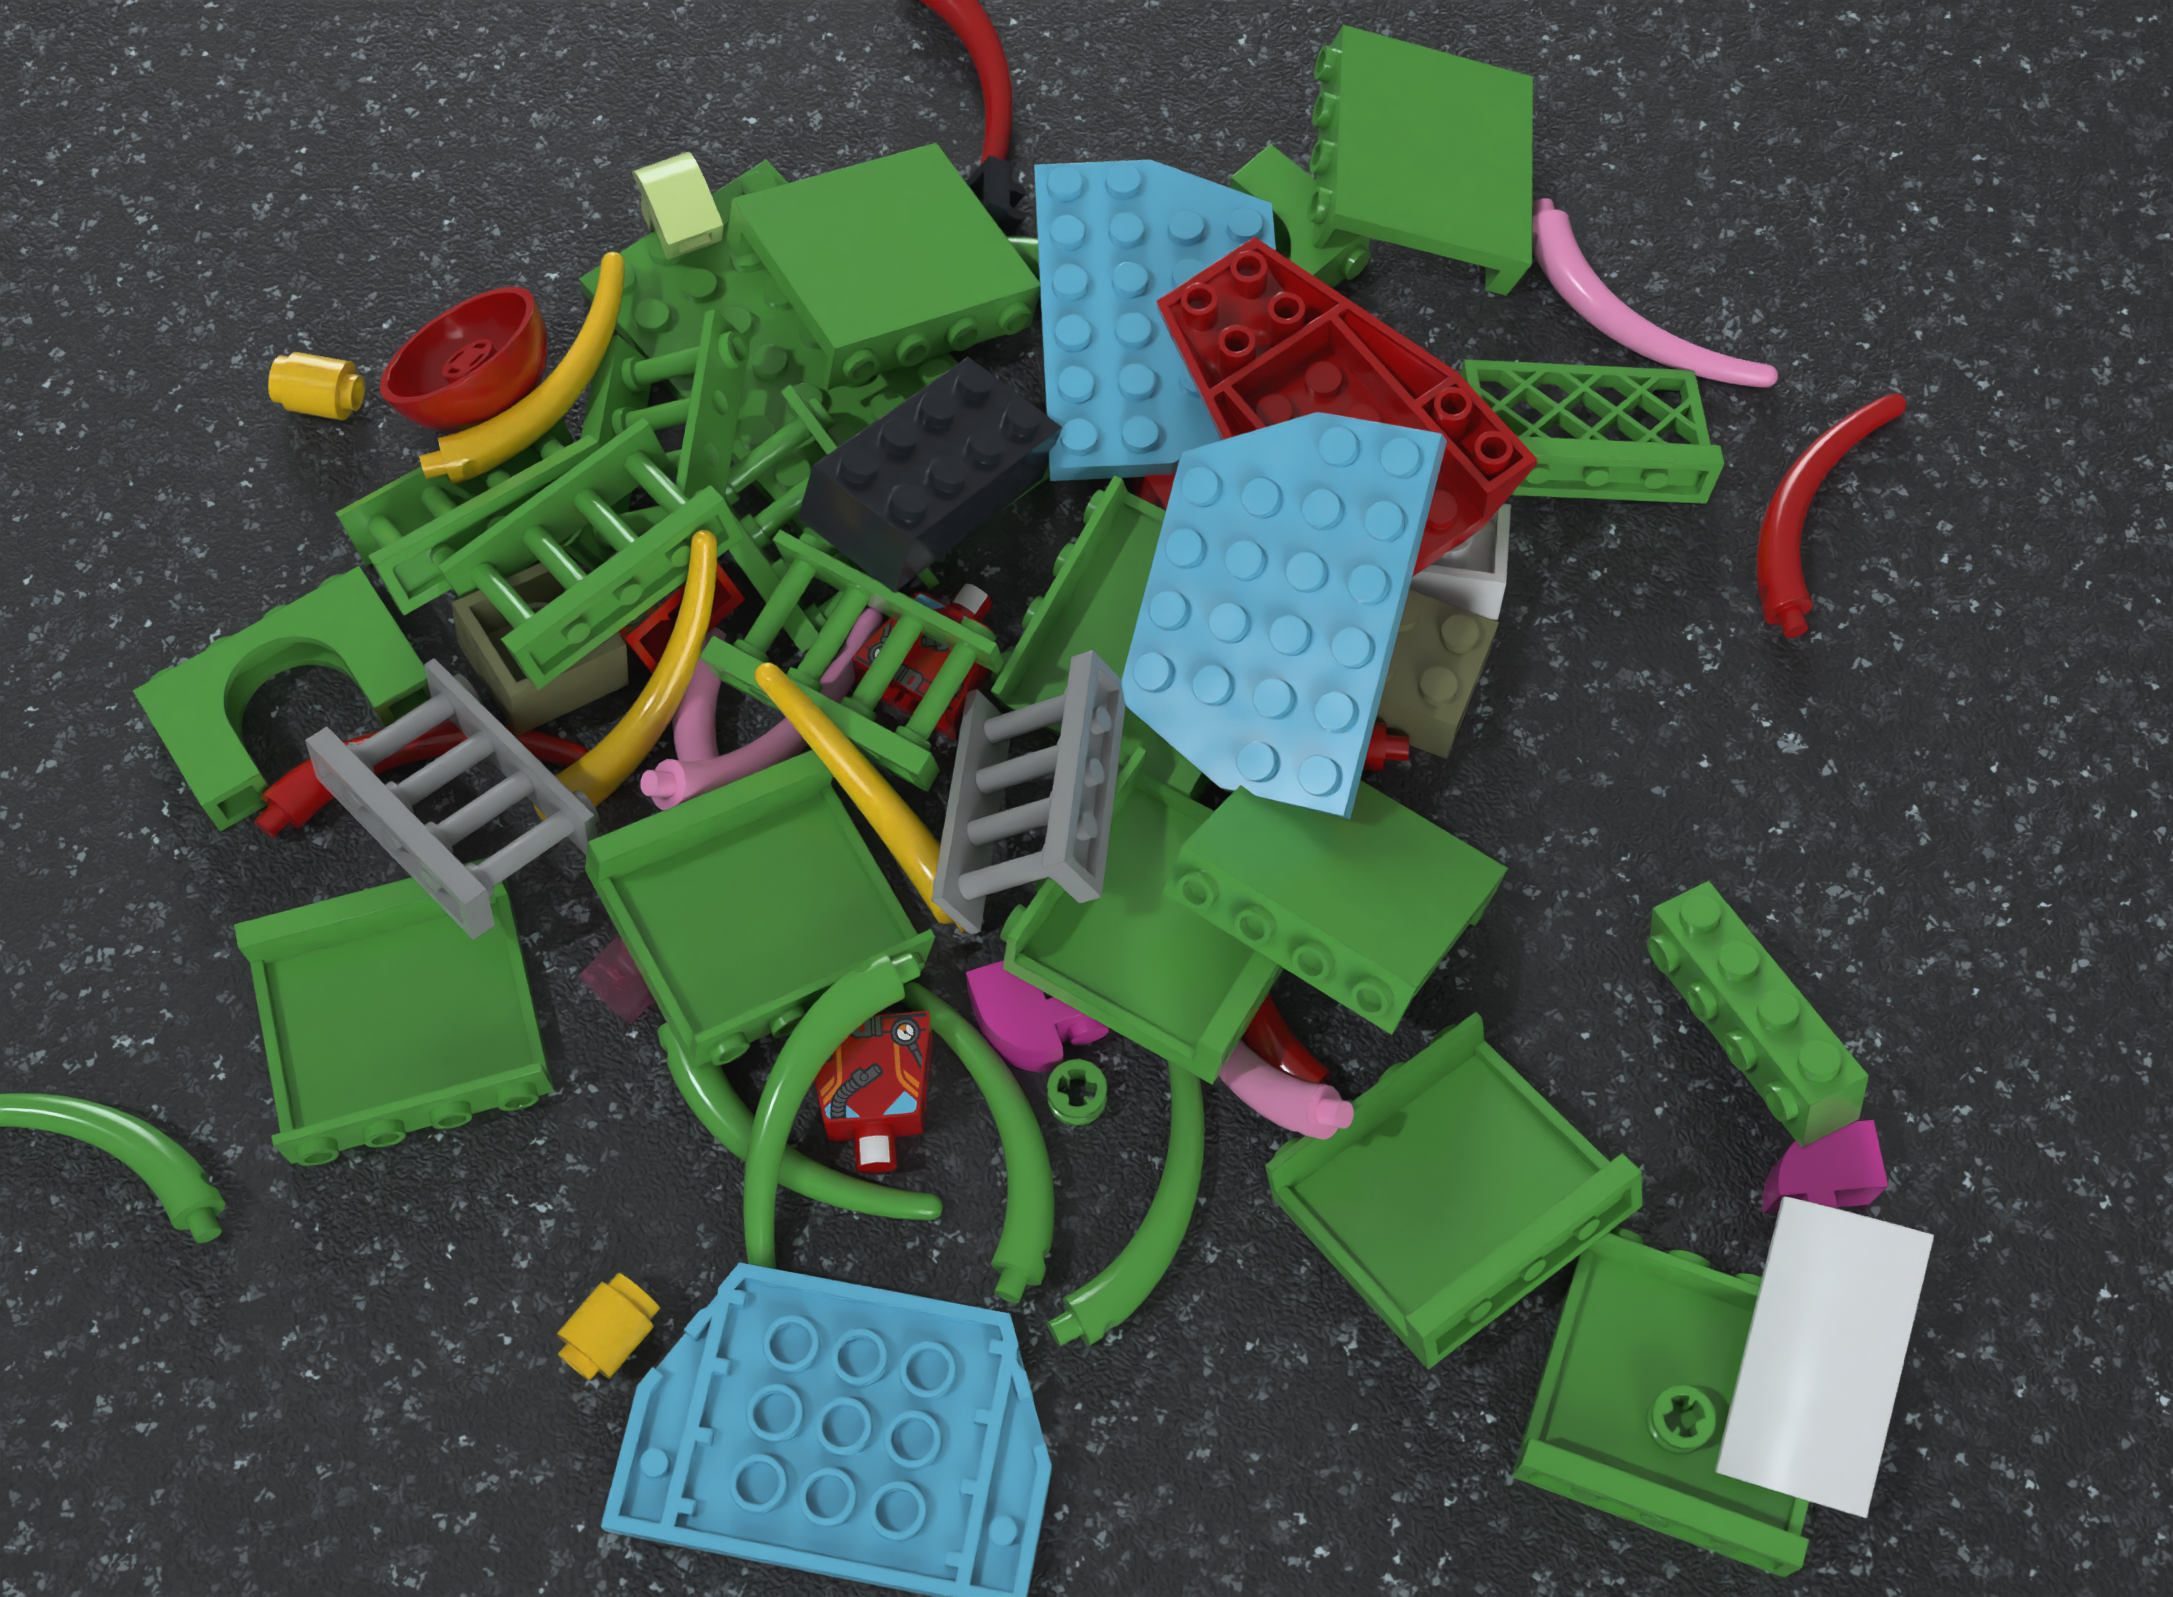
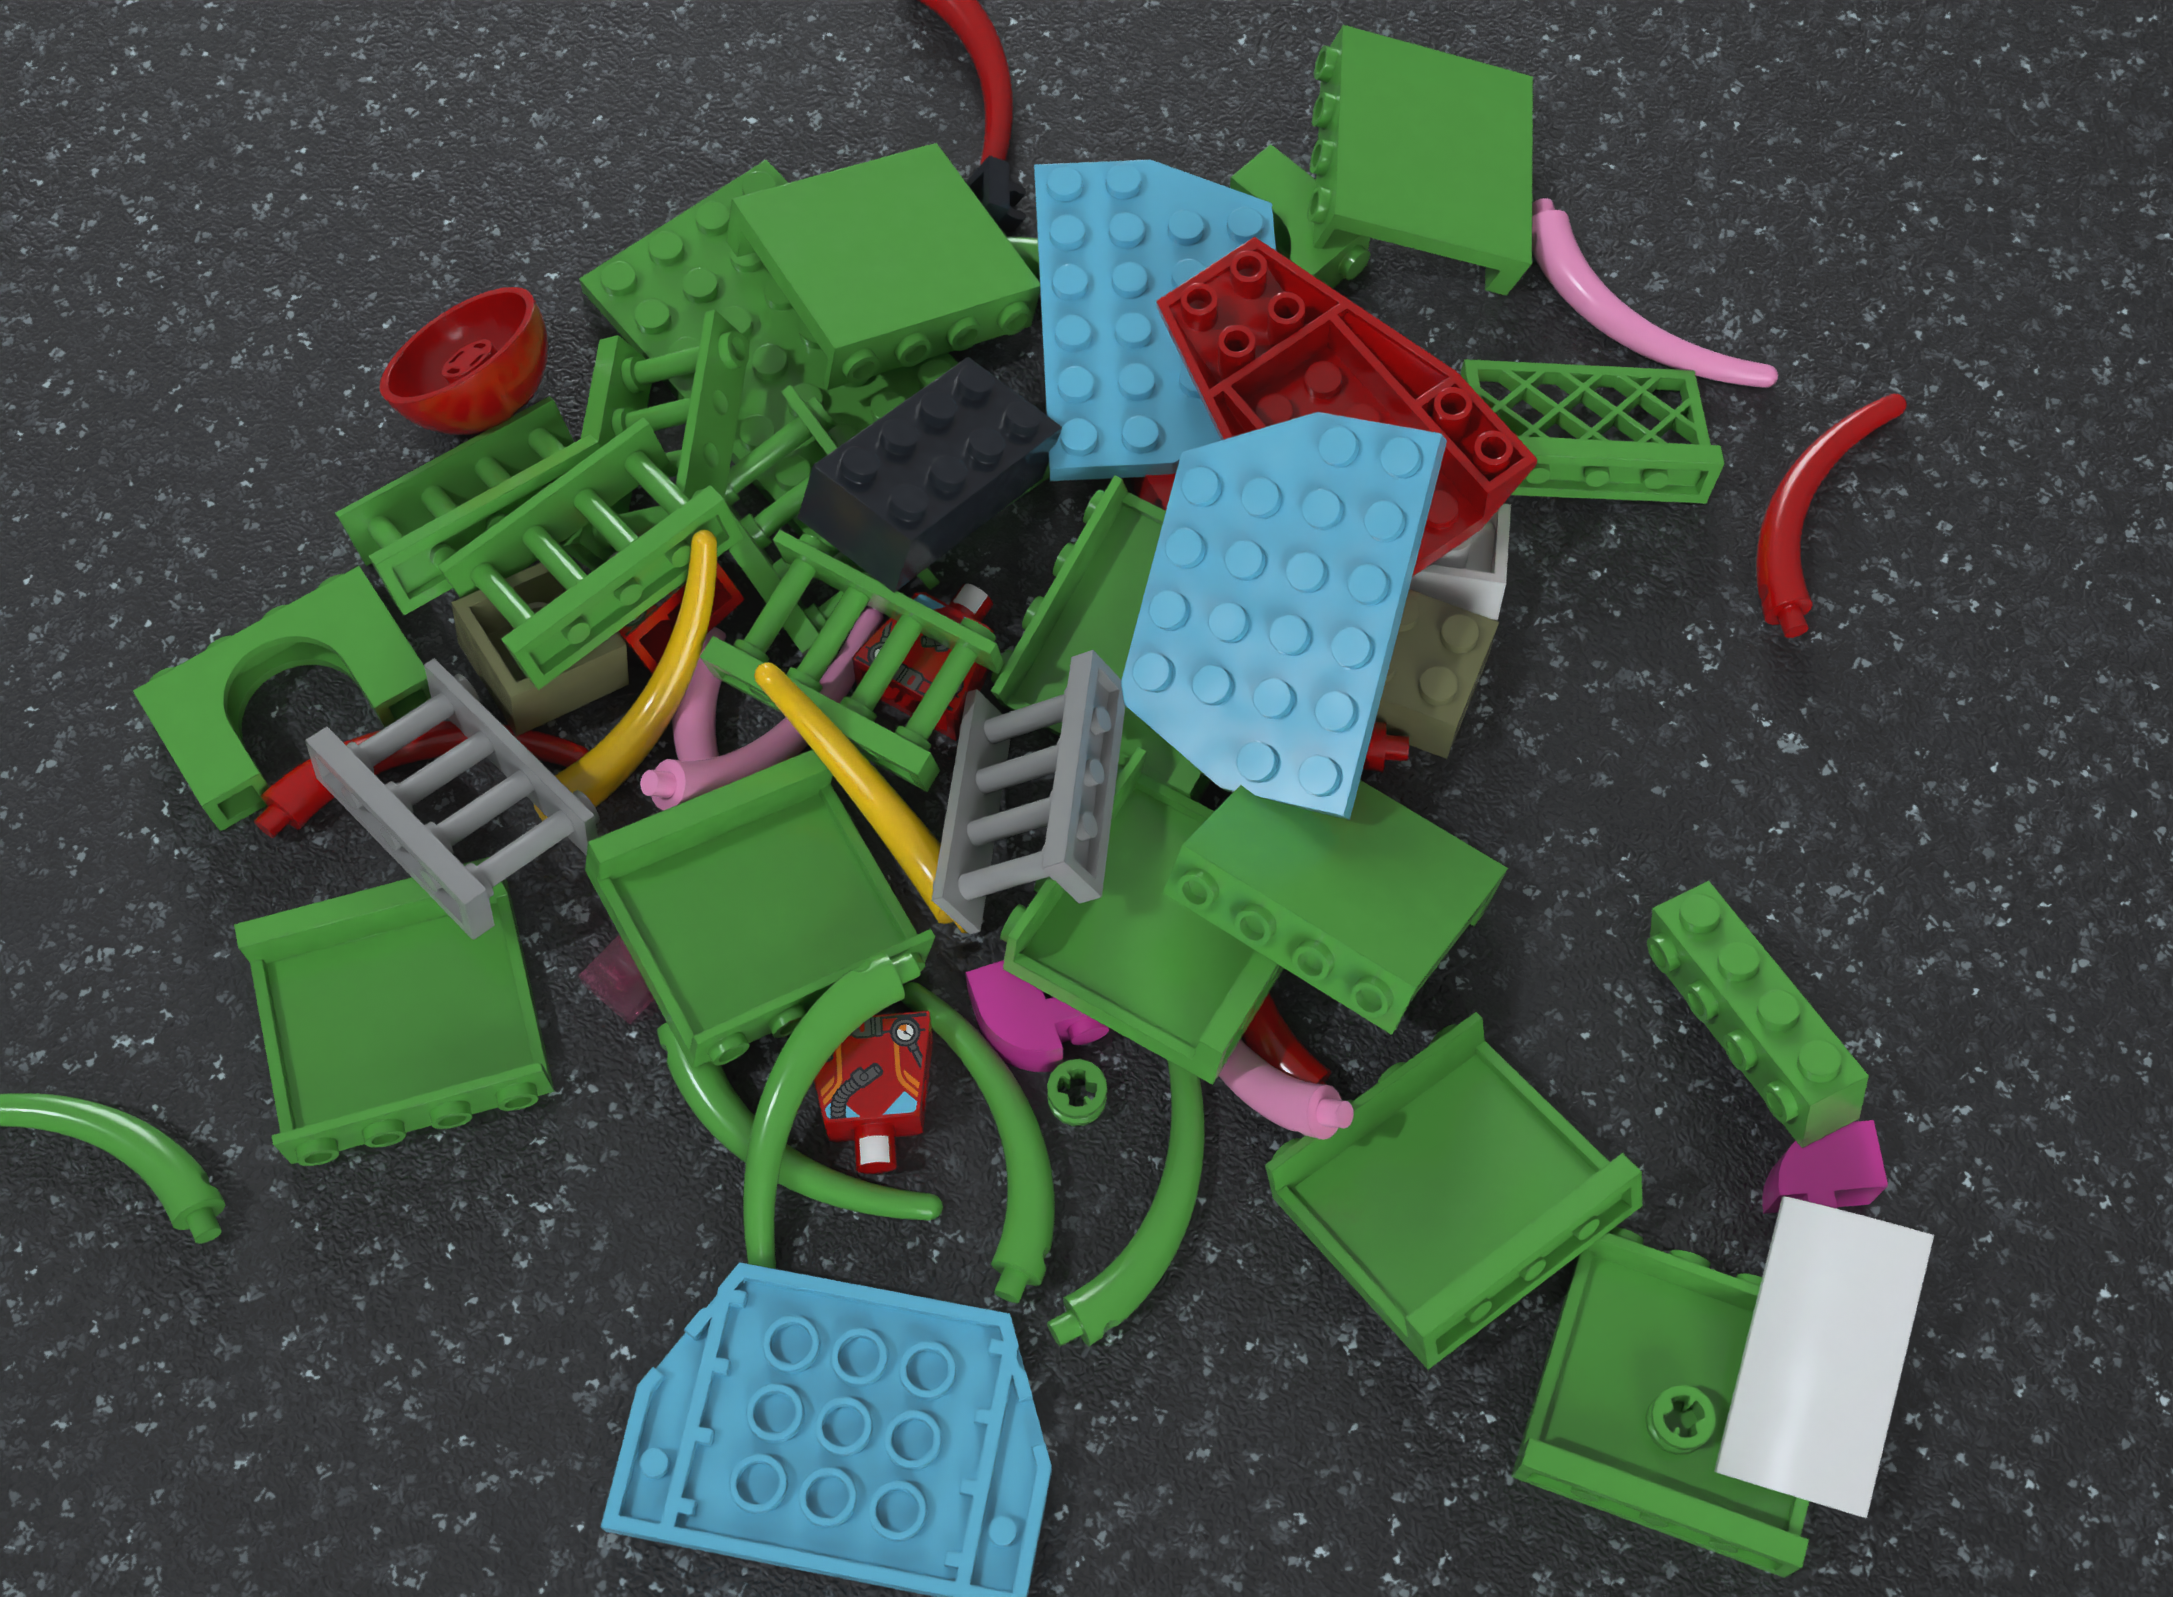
yellow brick [268,352,365,421] -> none
yellow animal [419,252,625,485] -> none
yellow brick [557,1273,660,1381] -> none
yellowish green brick [633,152,724,260] -> none

